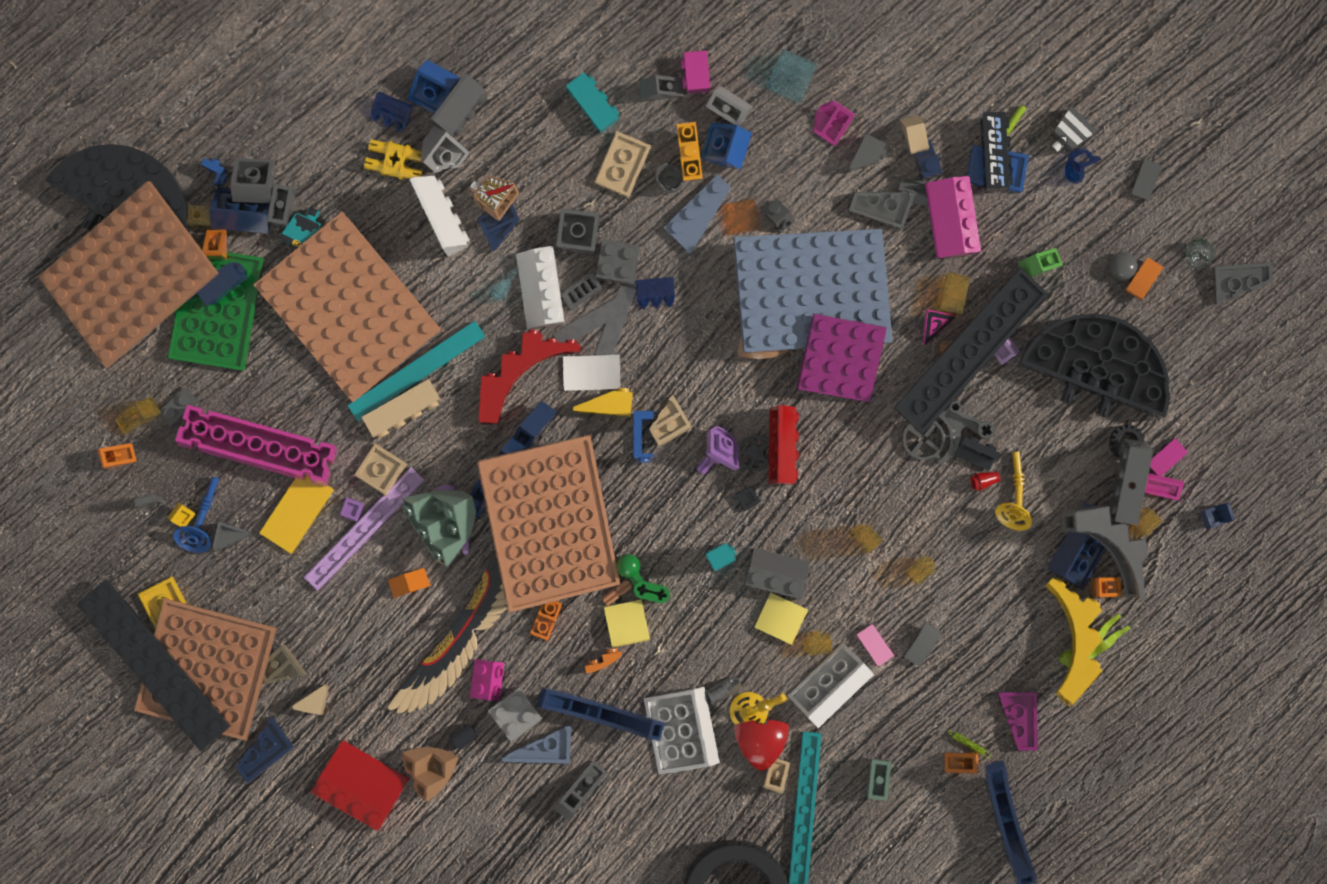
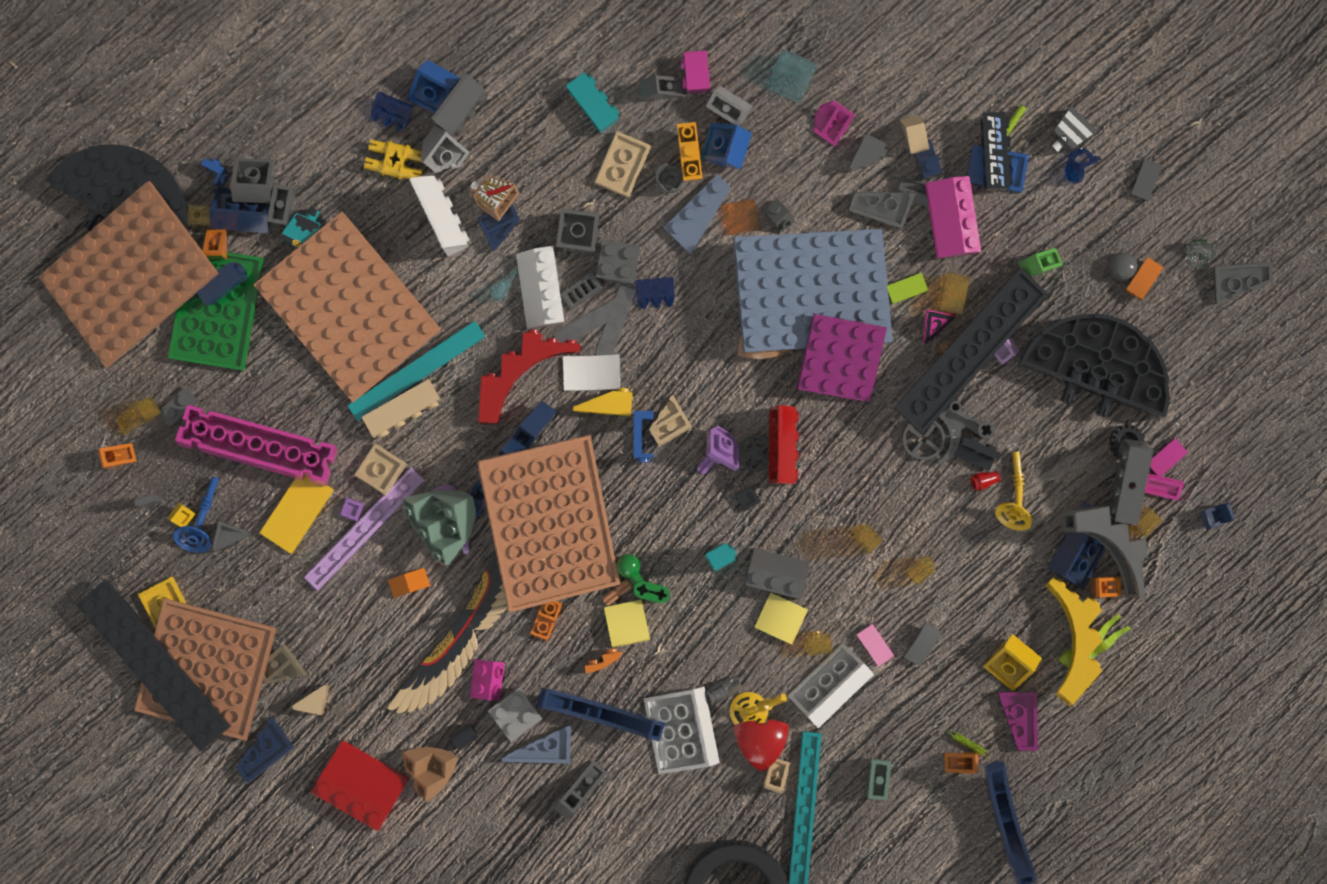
none -> lime tile [887,273,928,305]
none -> yellow slope [983,634,1042,691]

